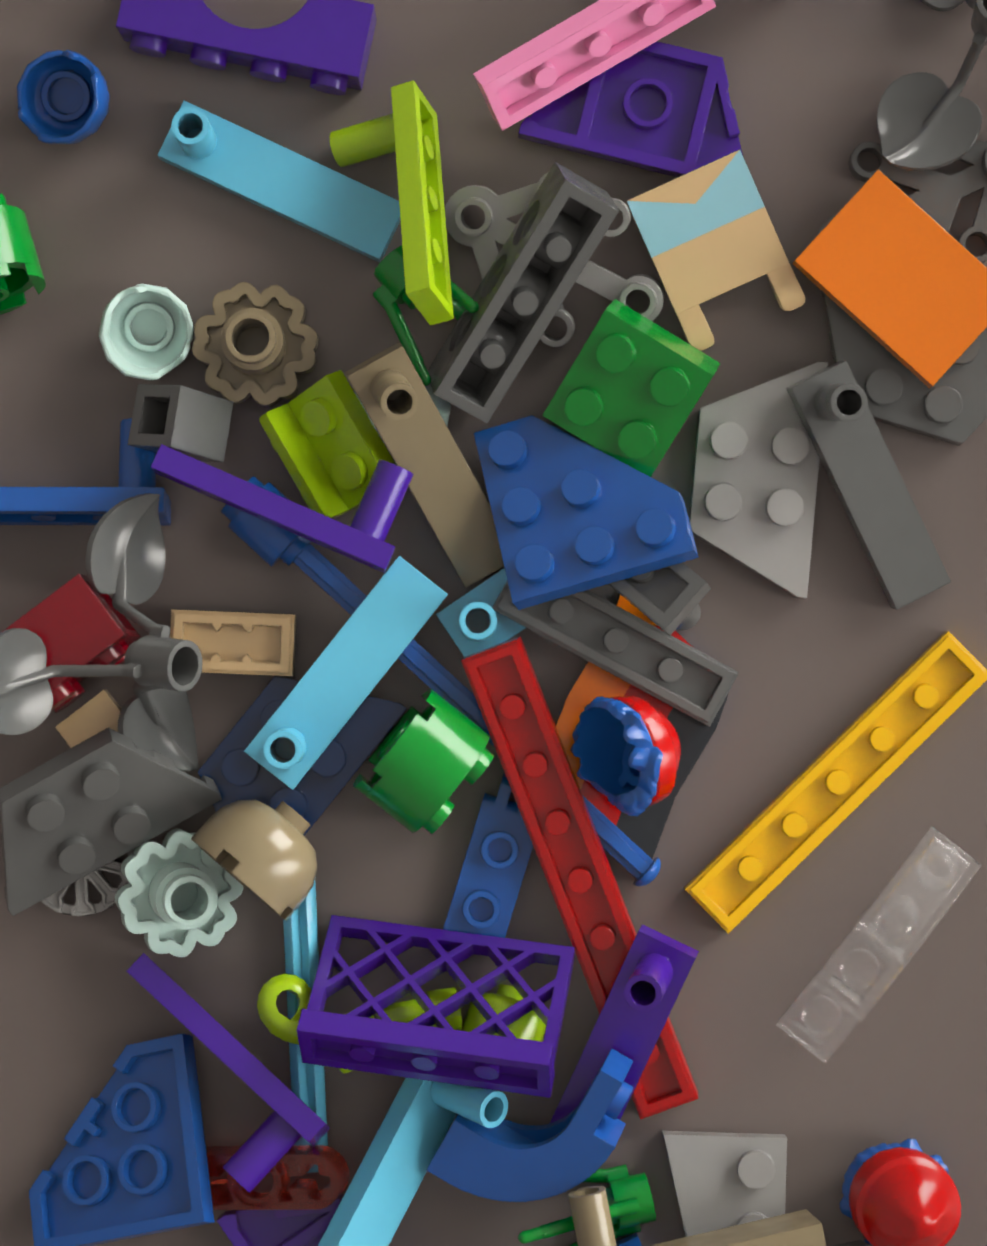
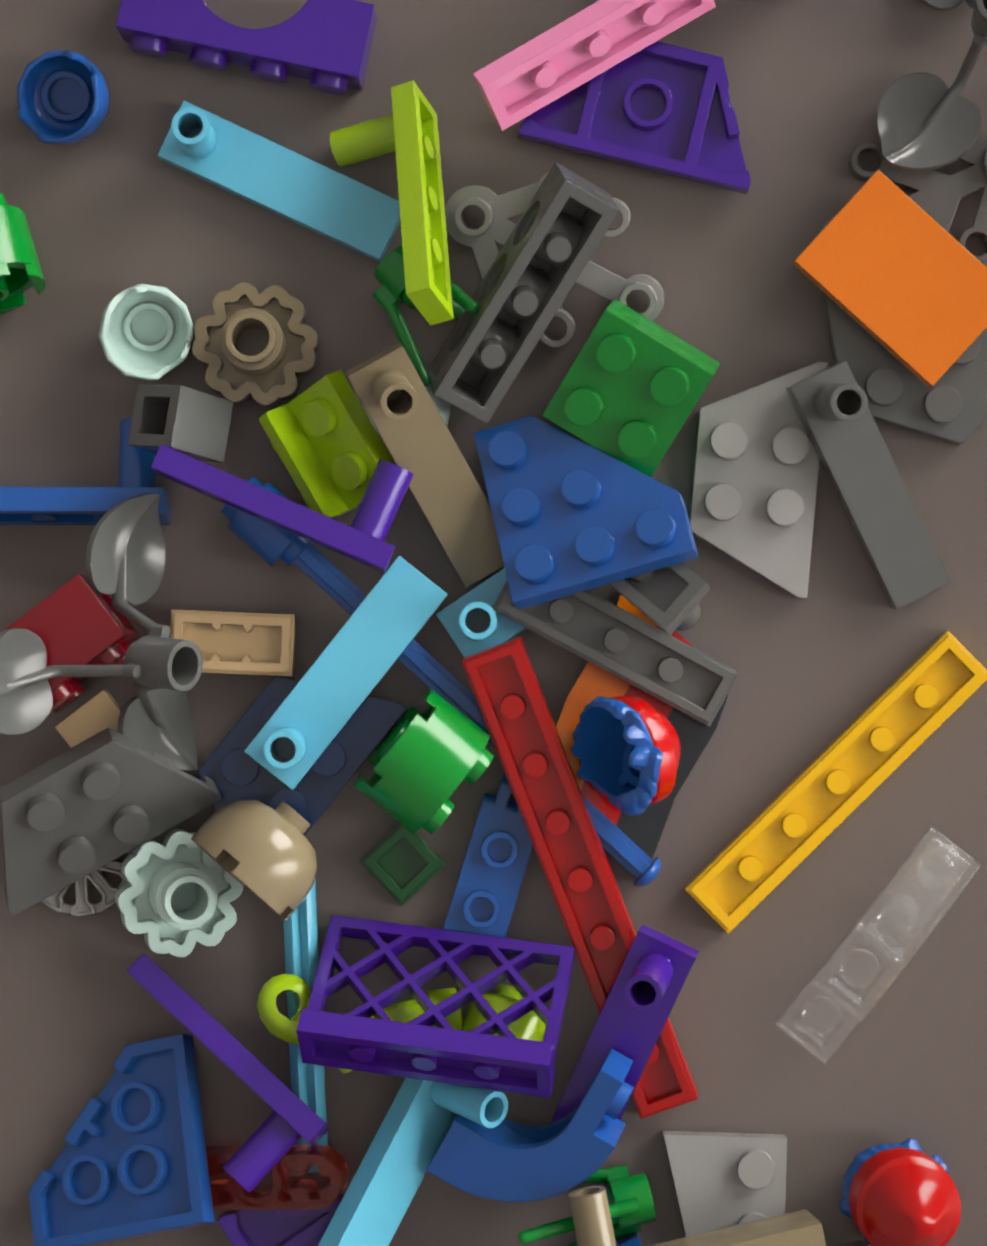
tan flag [626,150,805,351] -> none
none -> dark green tile [359,823,446,906]

